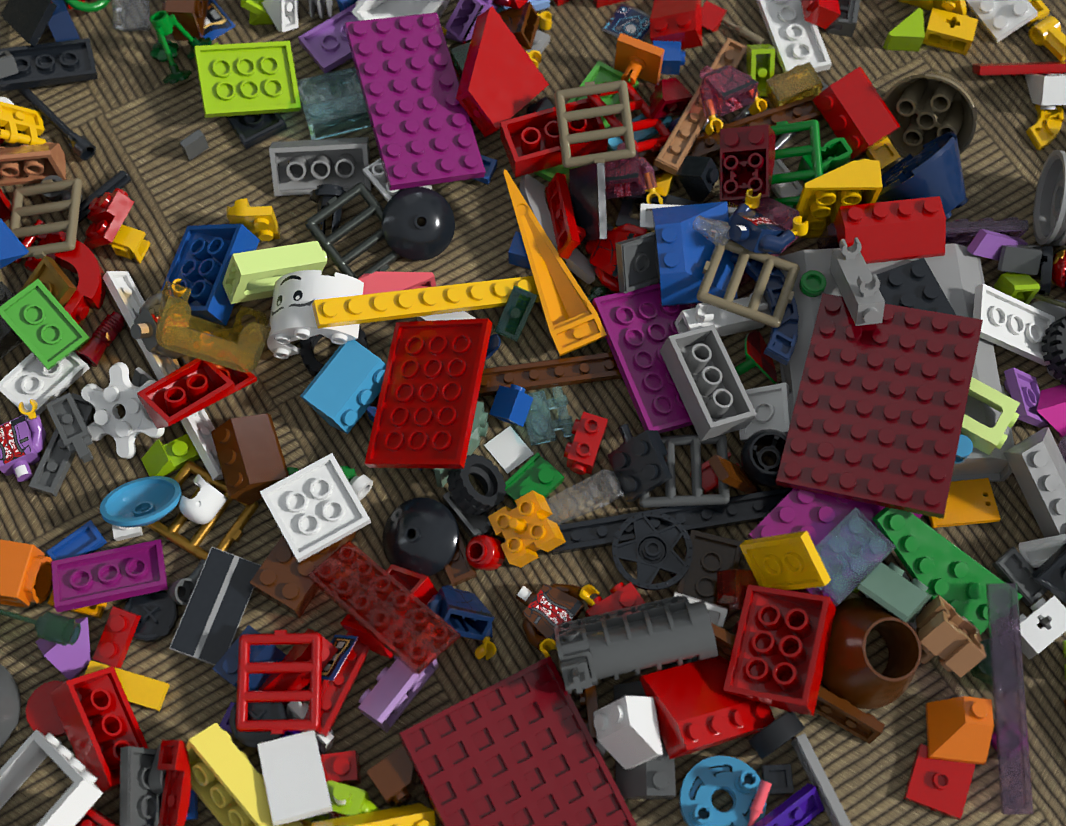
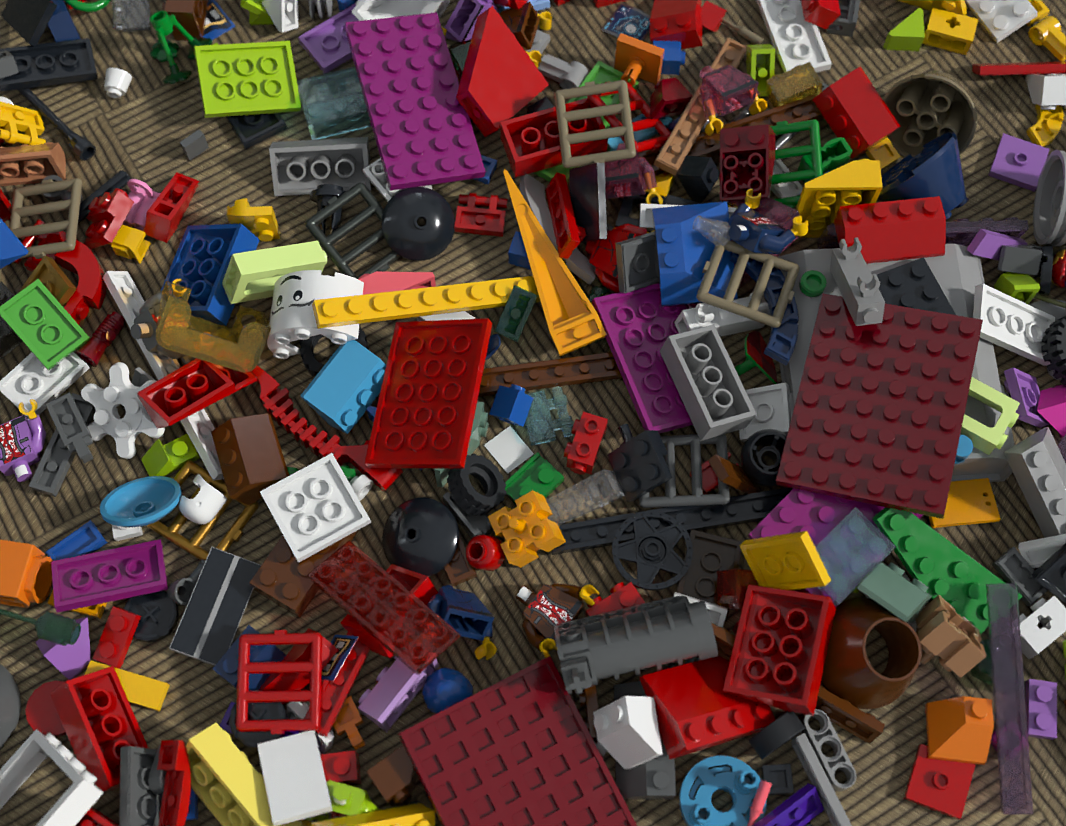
none -> white hat [104,68,132,99]
none -> bright pink piece [123,179,161,231]
none -> red slope [144,172,199,243]
none -> red piece [242,359,403,491]
none -> orange plate [333,696,365,750]
none -> blue hair [422,667,473,714]
none -> red plate [454,193,508,237]
none -> light grey piece [538,54,588,89]
none -> light grey beam [801,709,856,792]
none -> medium lavender plate [988,133,1050,191]
none -> medium lavender plate [1025,679,1057,740]

